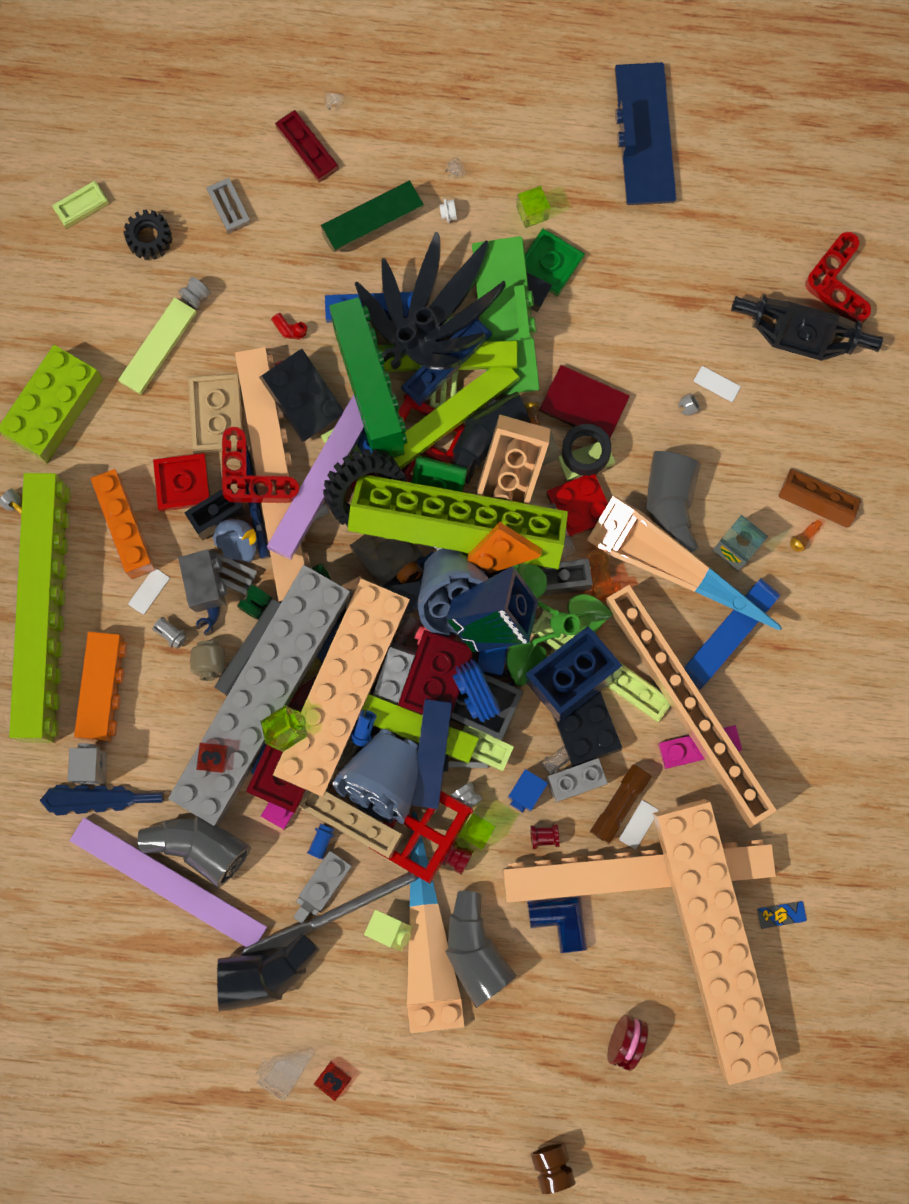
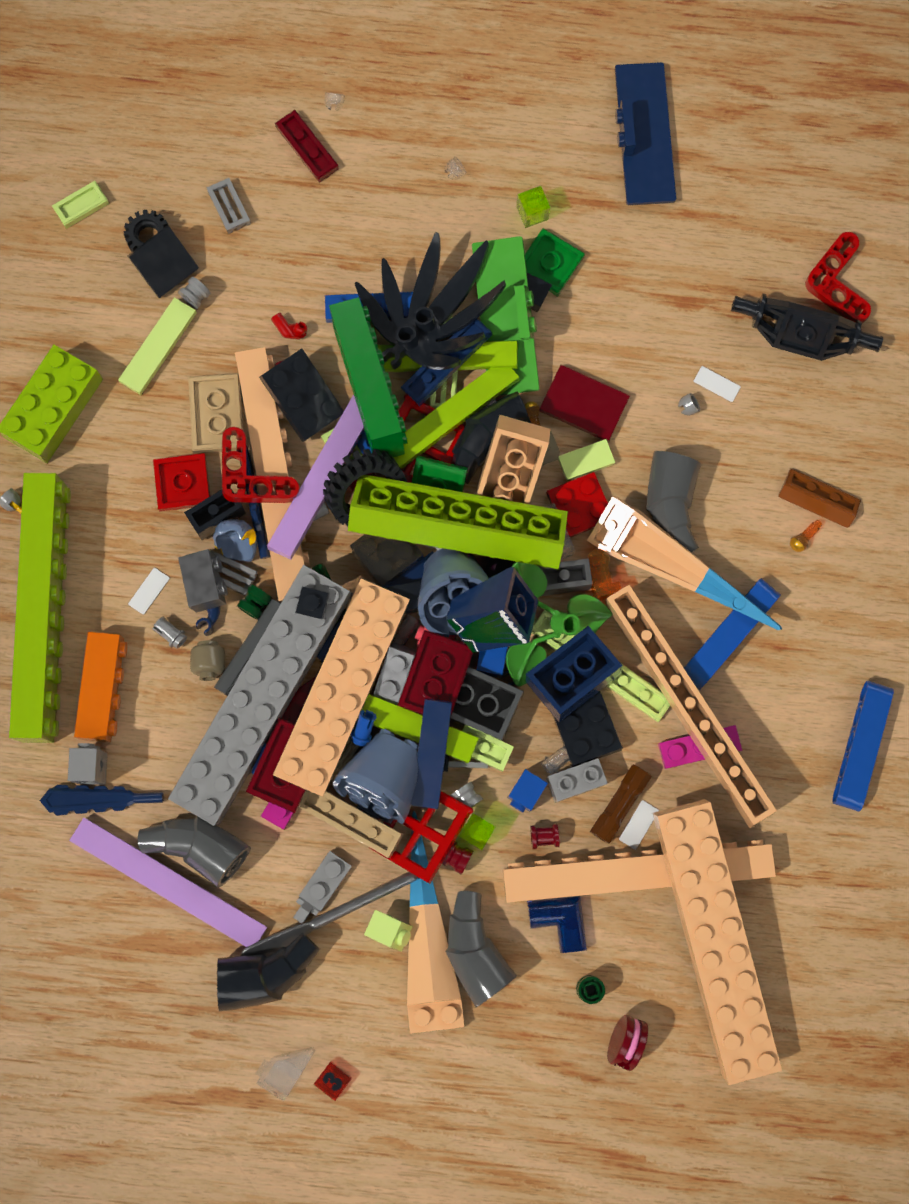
orange brick [90,469,156,579] -> none
clear red tile [196,742,228,773] -> none
clear neon green brick [261,705,308,752] -> none
blue pin [307,823,335,860] -> none
dark green brick [321,180,424,252] -> none
reddish brown tile [397,561,423,584] -> none
white plate [439,198,457,223] -> none
blue brick [452,659,501,722] -> none
orange wing [467,522,542,574] -> none
reddish brown wheel [530,1143,576,1194] -> none
black tyre [562,424,611,476] -> none
clear light blue piece [713,515,768,571] -> none
sticker [757,901,807,929] -> none
none -> black tile [127,226,199,298]
none -> black plate [295,587,329,620]
none -> dark green wheel [576,975,605,1004]
none -> blue beam [832,680,894,812]

